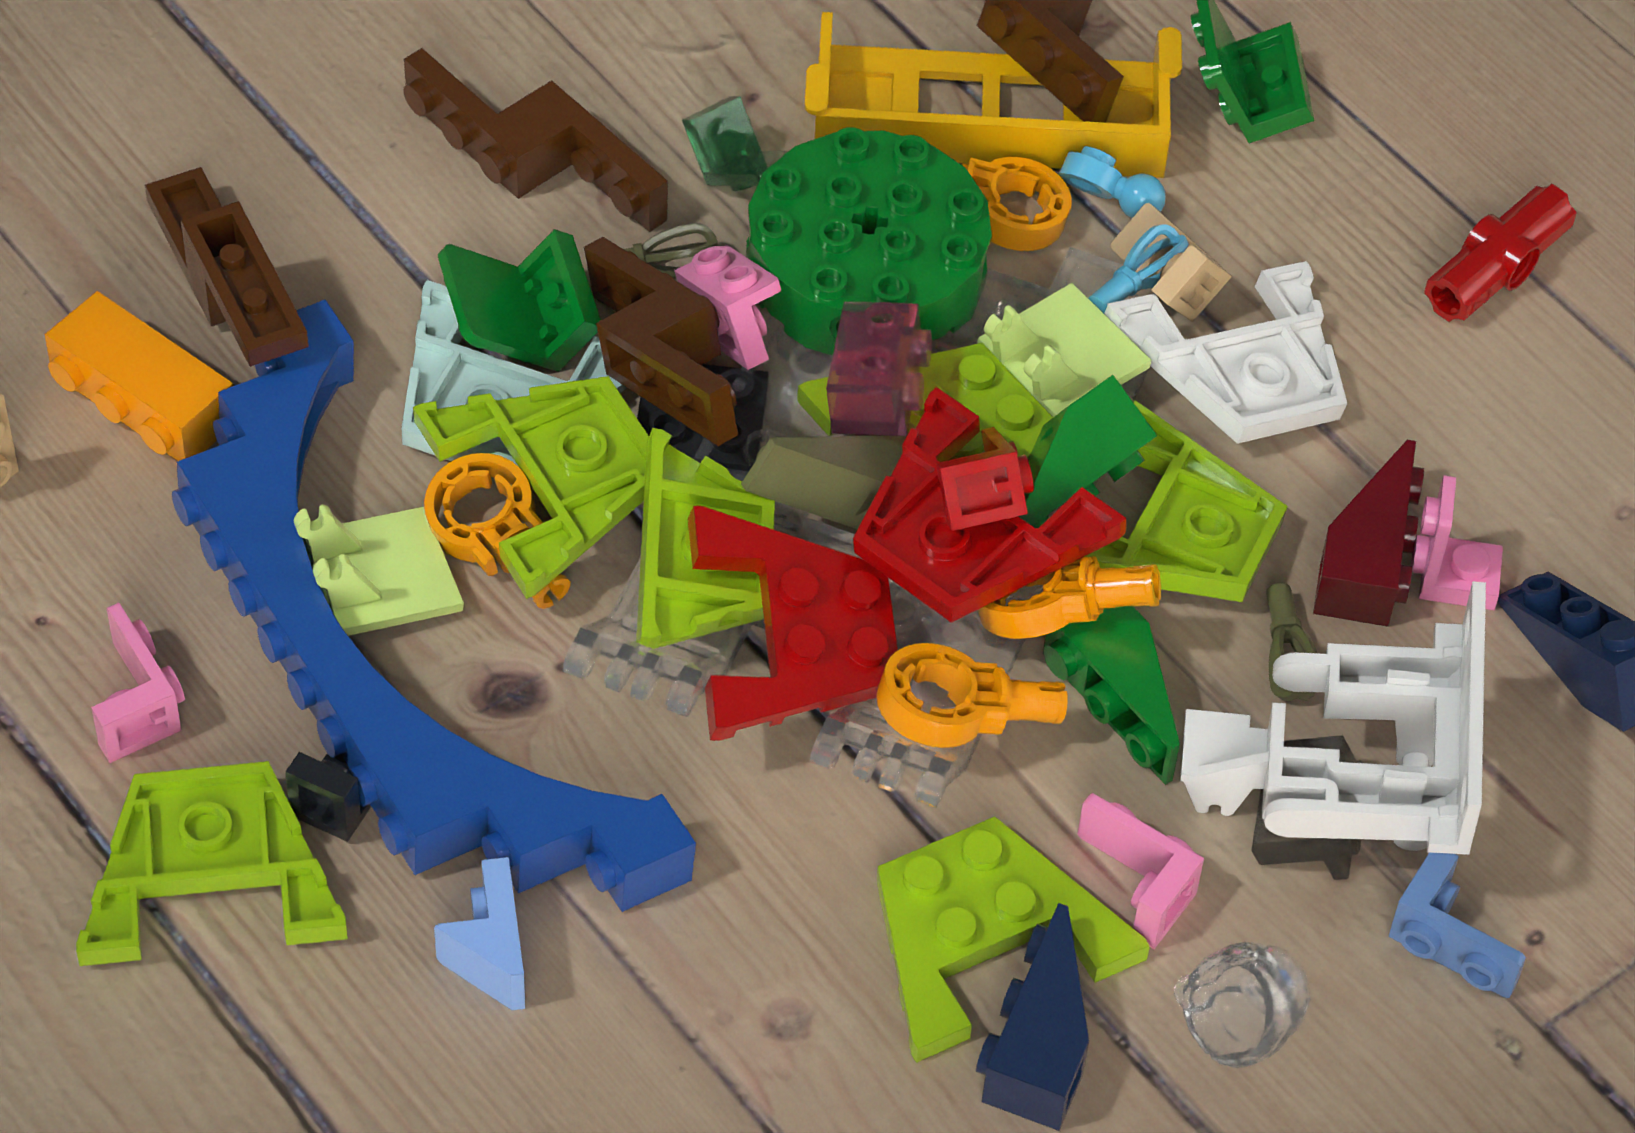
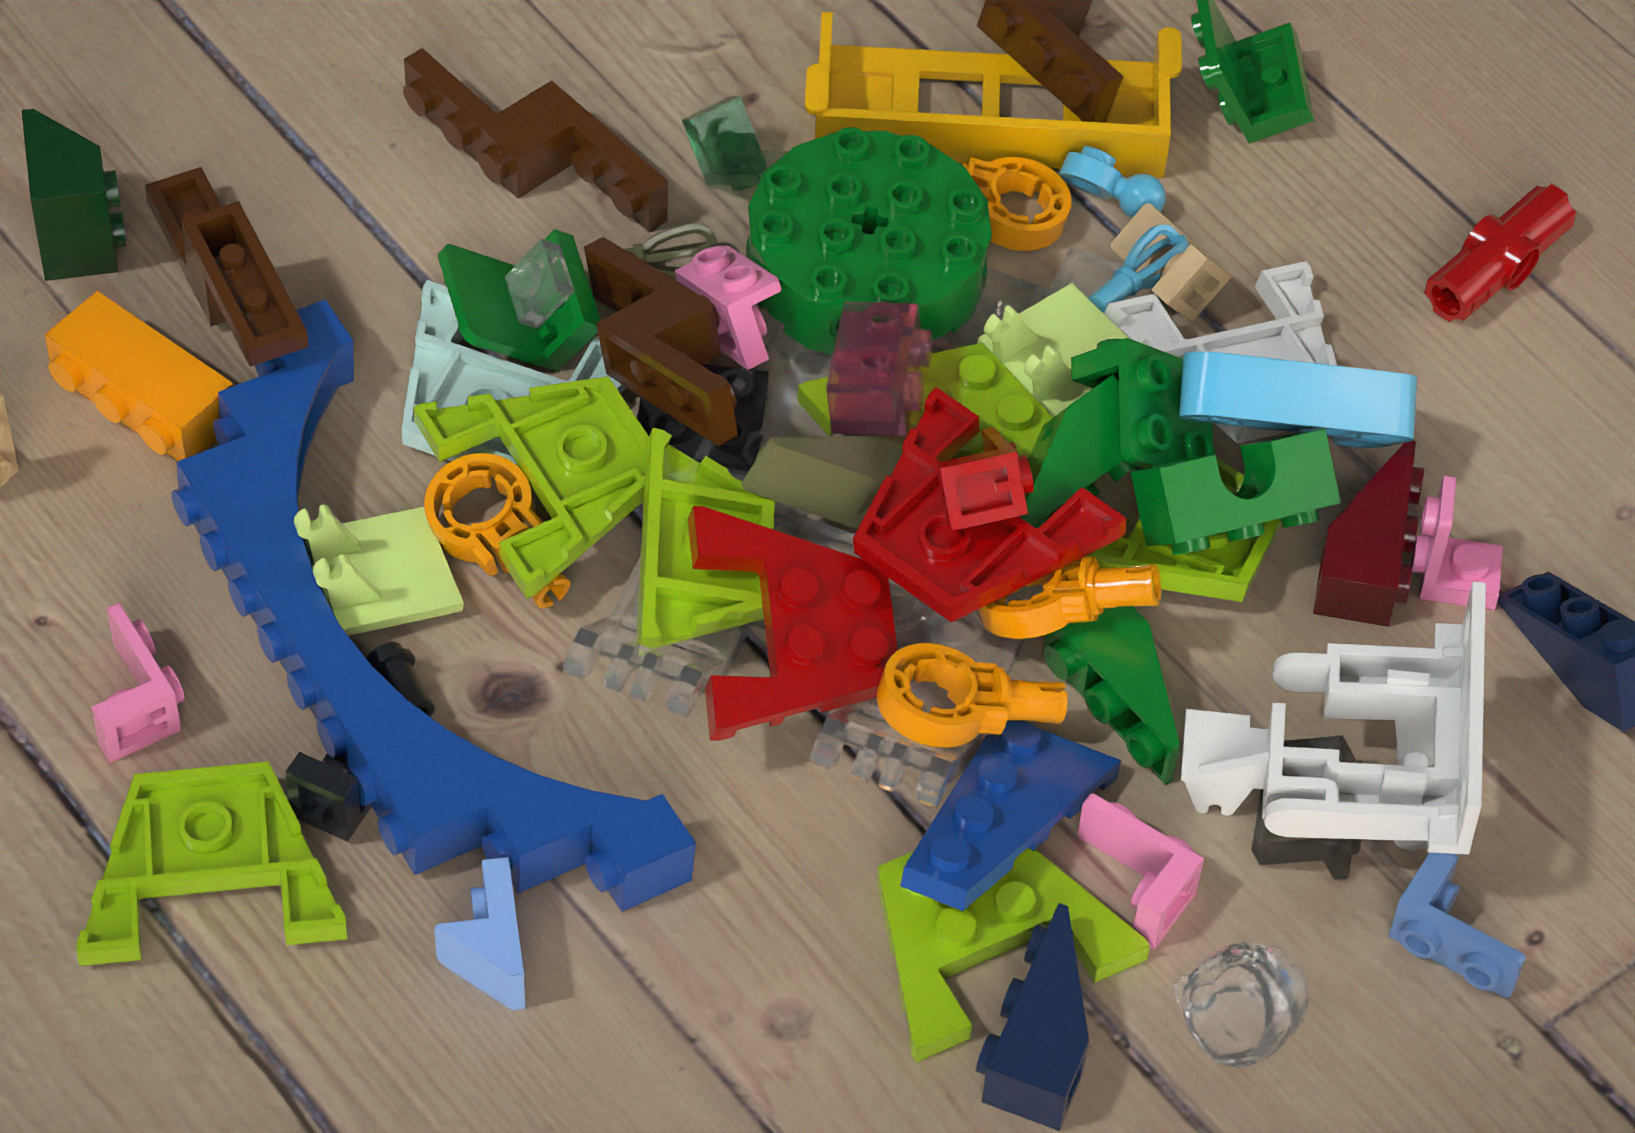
olive piece [1266,583,1317,701] -> none
none -> dark green slope [21,109,127,281]
none -> black pin [366,642,435,717]
none -> clear plate [505,239,575,329]
none -> blue wing [900,720,1121,911]
none -> green bracket [1071,338,1215,468]
none -> green arch [1130,429,1341,555]
none -> medium azure beam [1179,351,1418,448]

